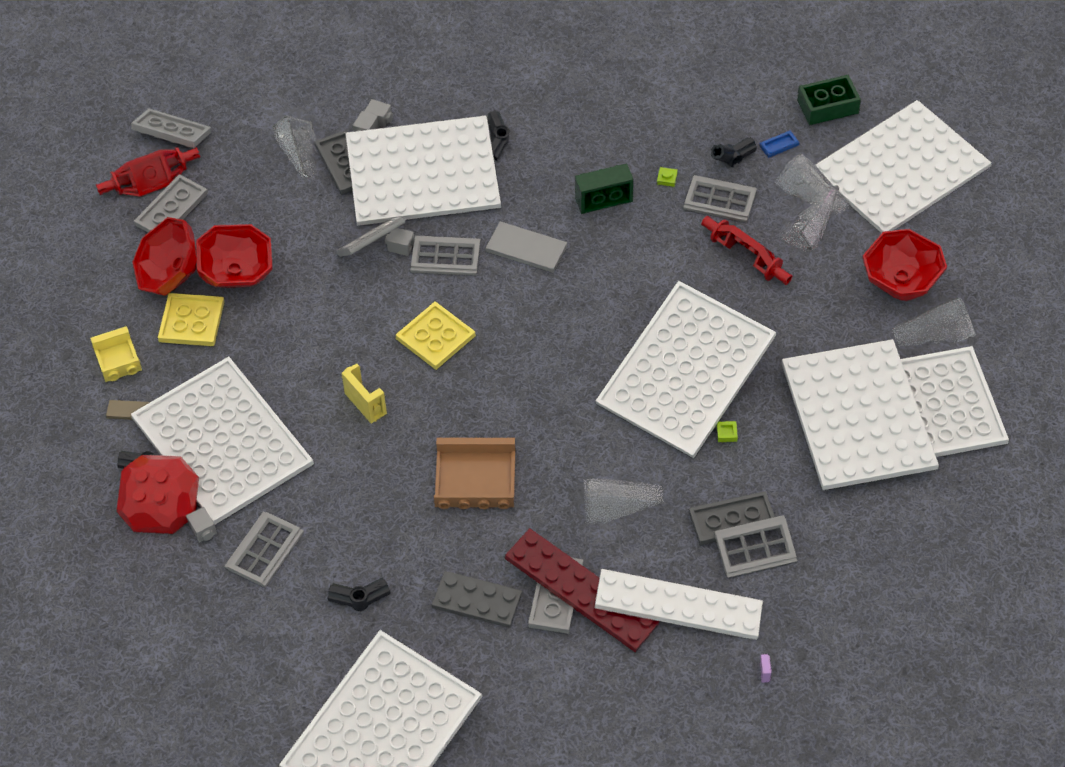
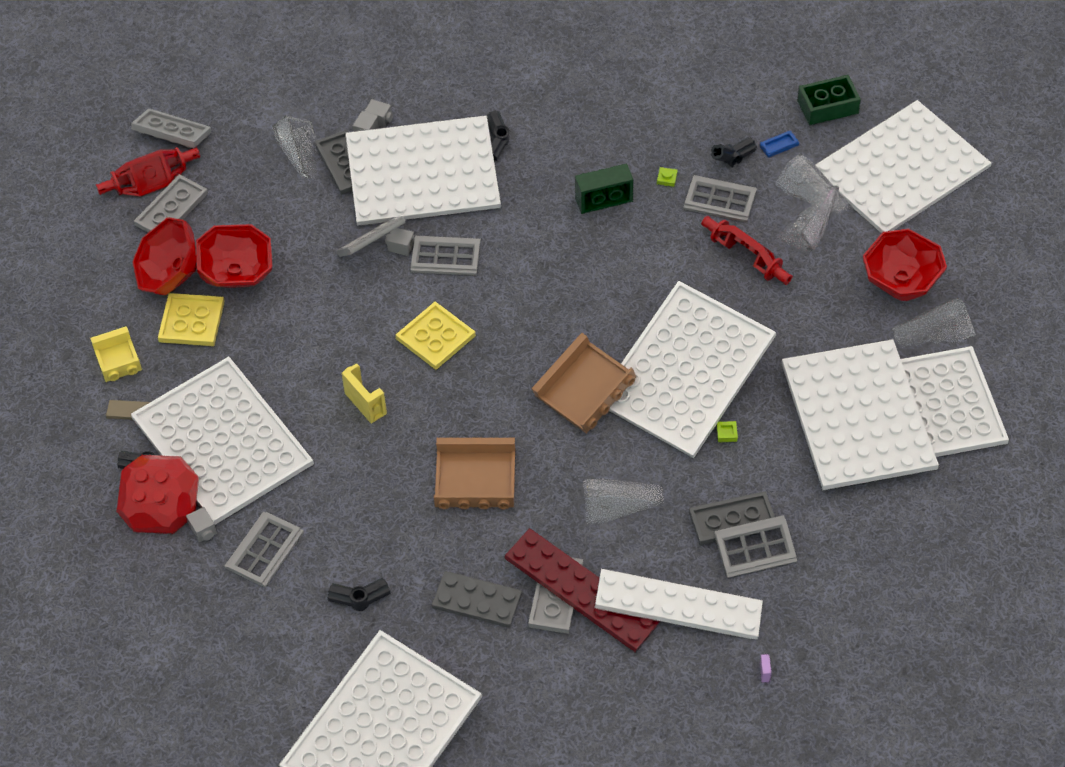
light grey tile [486,222,567,273] -> none
none -> medium nougat panel [532,333,636,434]

